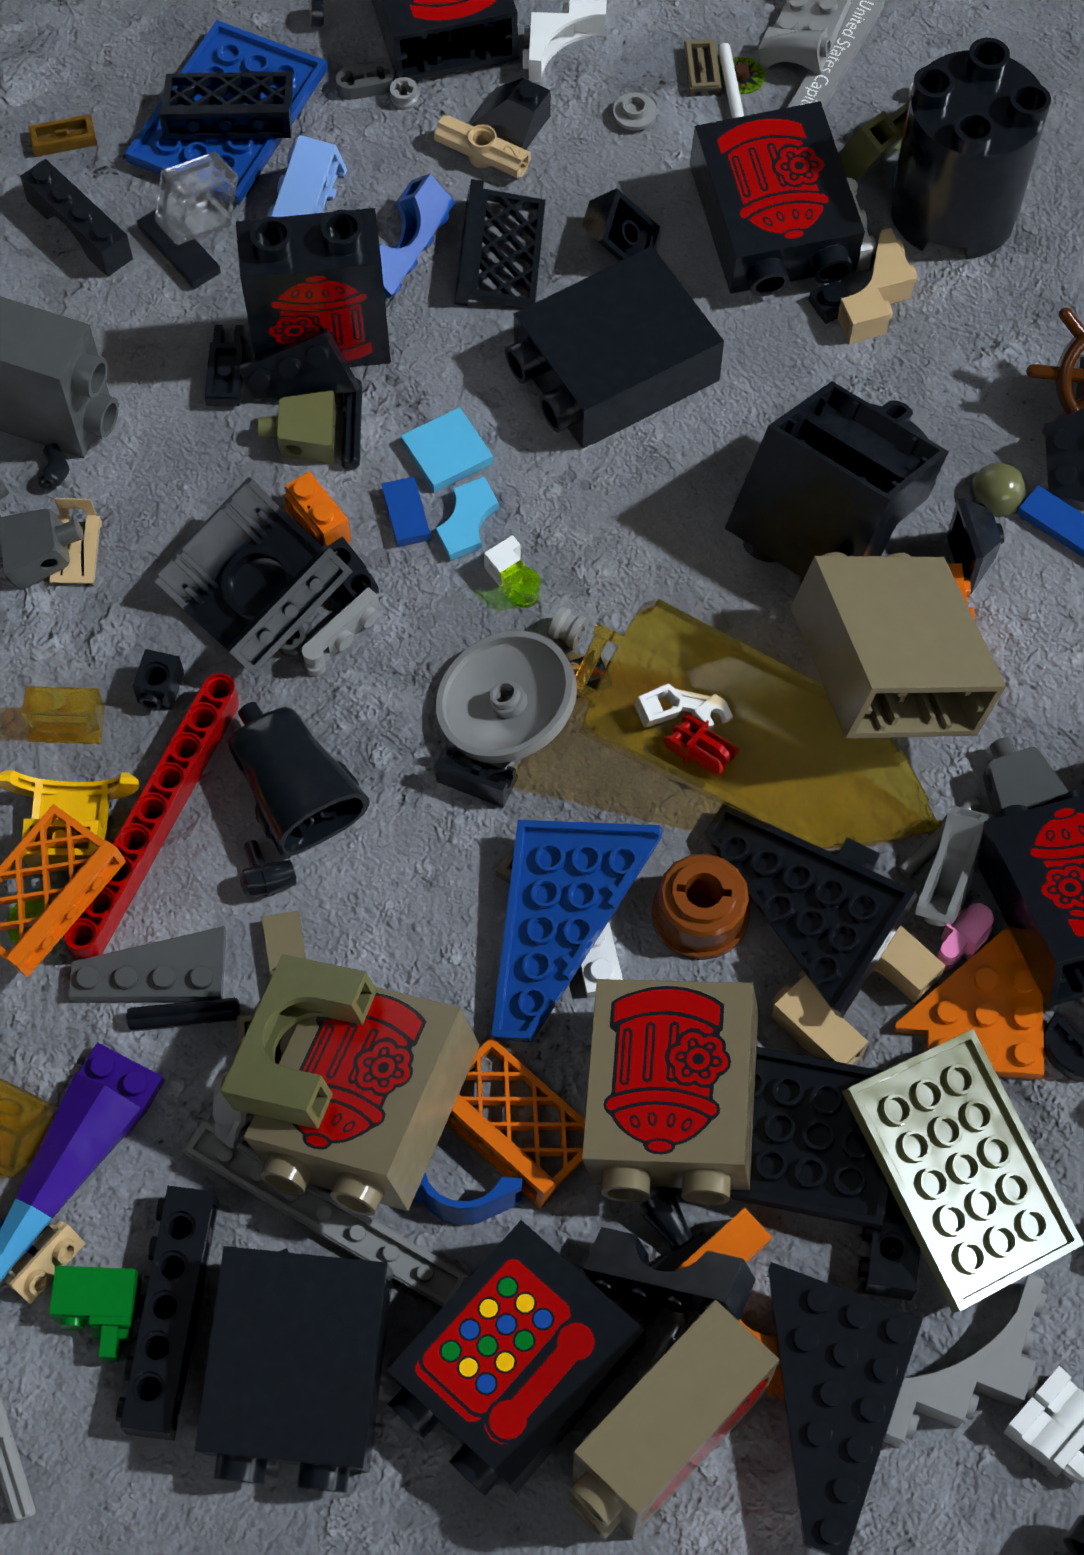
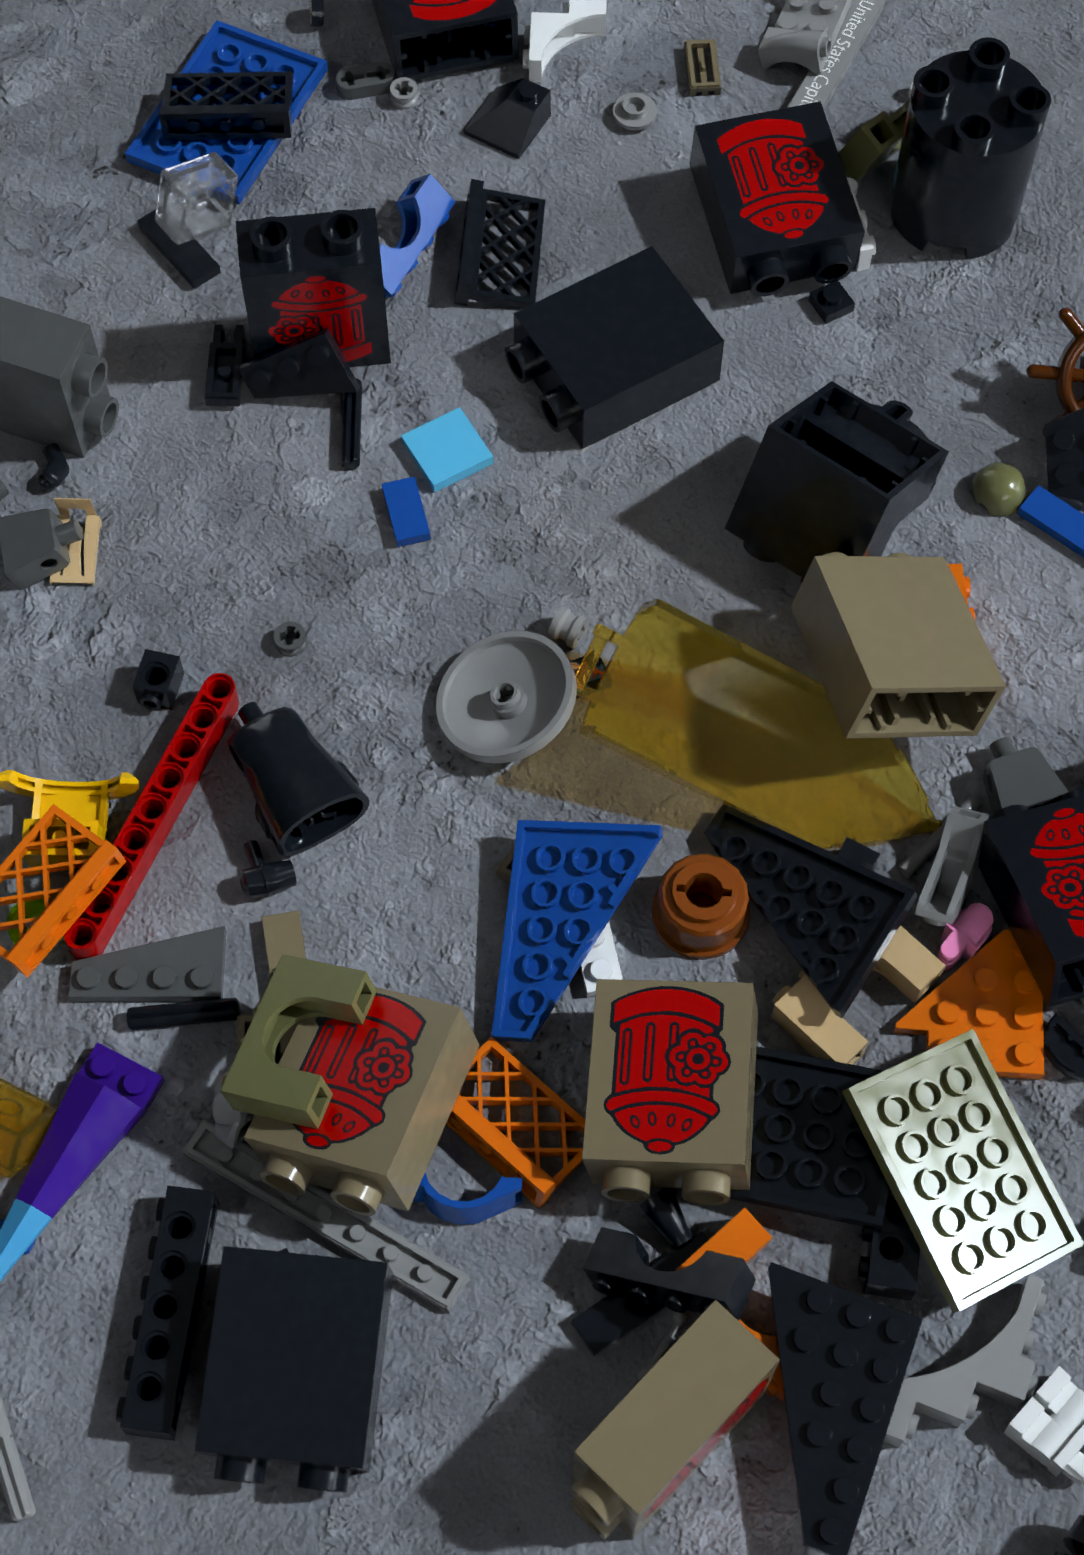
tan hinge [3,1219,86,1304] -> none
black arch [20,158,133,277] -> none
clear yellow window [22,686,105,744] -> none
pearl gold tile [28,114,97,157] -> none
green hinge [49,1266,142,1362] -> none
black panel [151,477,353,675] -> none
olive torso [258,391,336,464] -> none
light blue wedge [267,135,347,217] -> none
orange window [283,471,351,546] -> none
light grey plate [302,587,380,677] -> none
black leg [328,536,379,604] -> none
brick [387,1220,646,1496] -> none
tan piece [434,115,531,178] -> none
black hinge [435,742,518,808] -> none
medium azure tile [436,477,499,561] -> none
leg [484,535,541,608] -> none
black slope [582,188,660,261] -> none
white piece [634,683,733,729] -> none
red arm [663,714,740,778] -> none
white bar [718,43,744,118] -> none
piece [719,57,765,94] -> none
tan arch [838,228,917,344] -> none
black slope [947,498,1004,594] -> none

